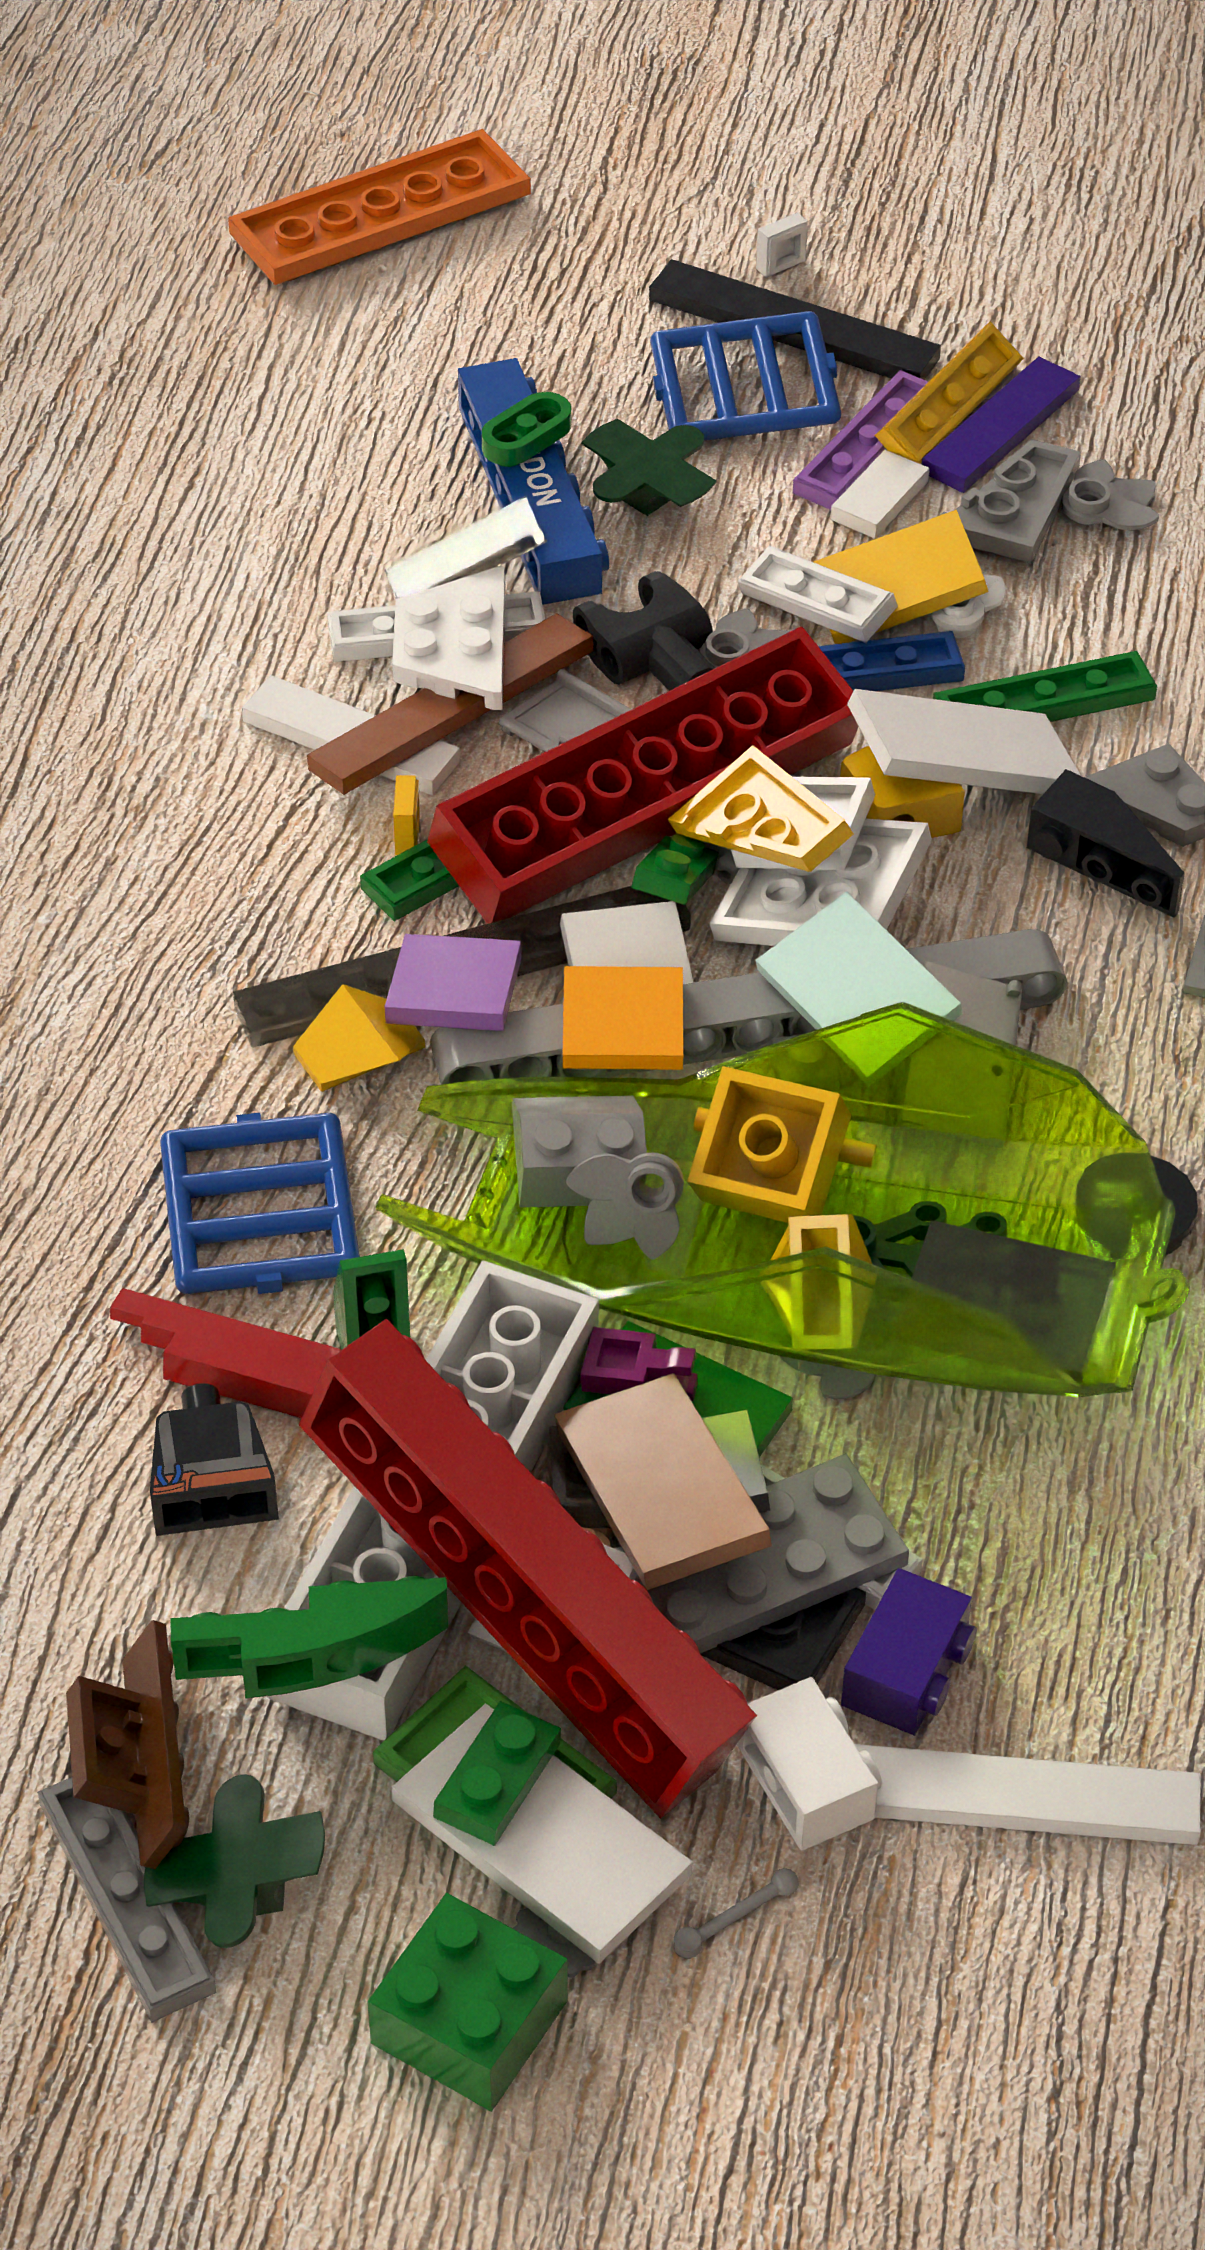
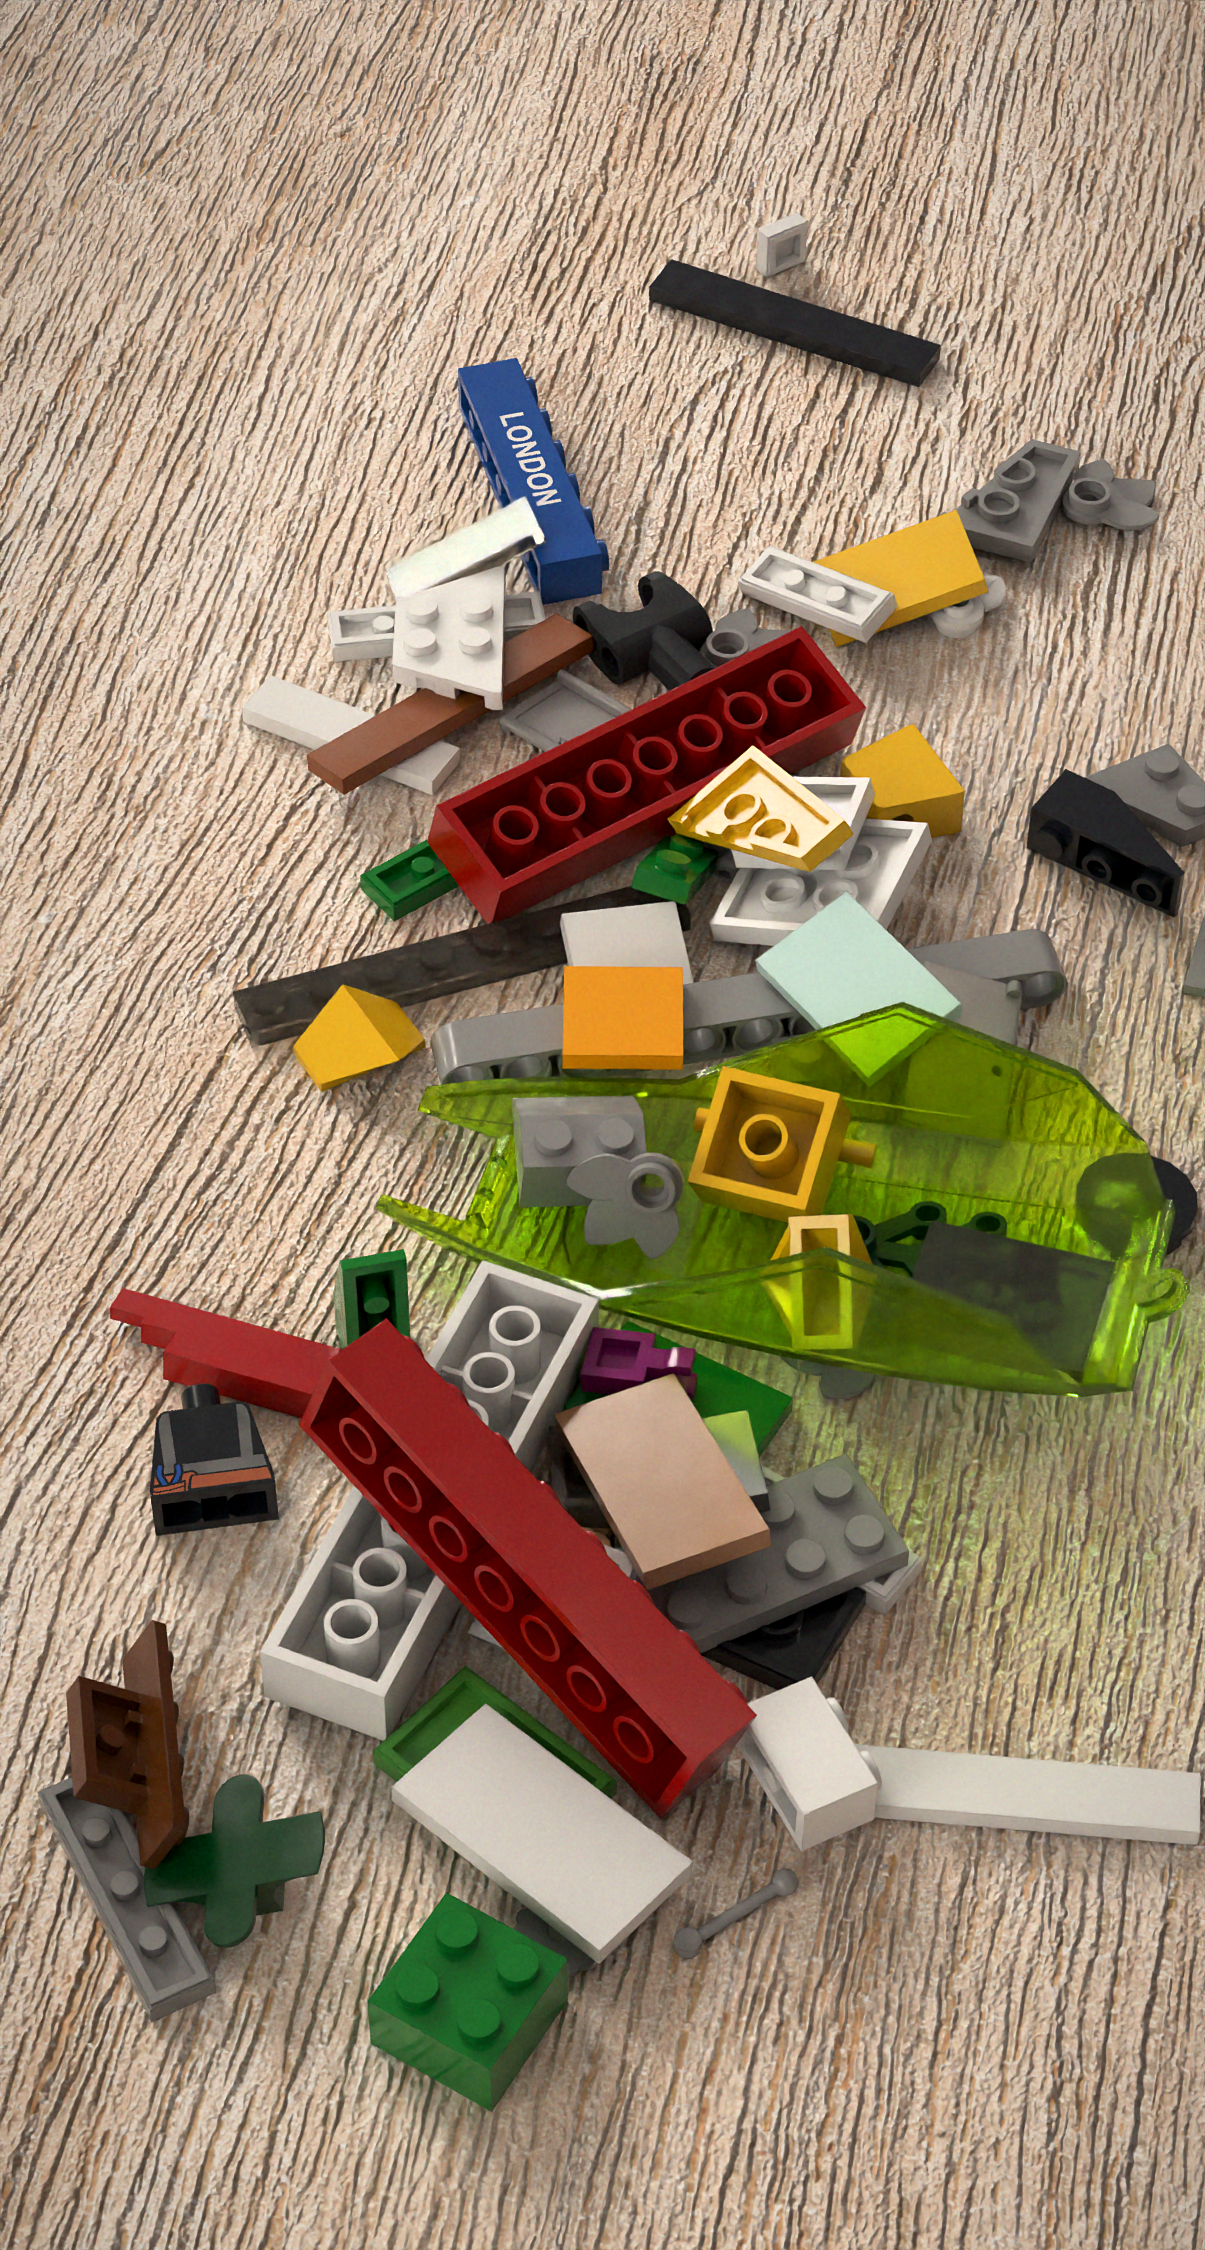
blue bar [160,1113,360,1294] -> none
green slope [170,1576,449,1699] -> none
orange plate [228,129,531,285] -> none
medium lavender tile [385,934,522,1031] -> none
yellow tile [393,775,420,855] -> none
green plate [433,1701,561,1846] -> none
green plate [482,392,572,467] -> none
dark green piece [581,419,717,516] -> none
blue bar [650,311,842,441] -> none
medium lavender tile [793,370,928,510] -> none
blue tile [818,631,965,691] -> none
white tile [831,450,929,539] -> none
dark purple brick [841,1568,977,1736] -> none
white tile [847,689,1081,794] -> none
yellow tile [874,321,1024,464] -> none
dark purple tile [922,356,1081,493] -> none
green tile [933,651,1157,722] -> none

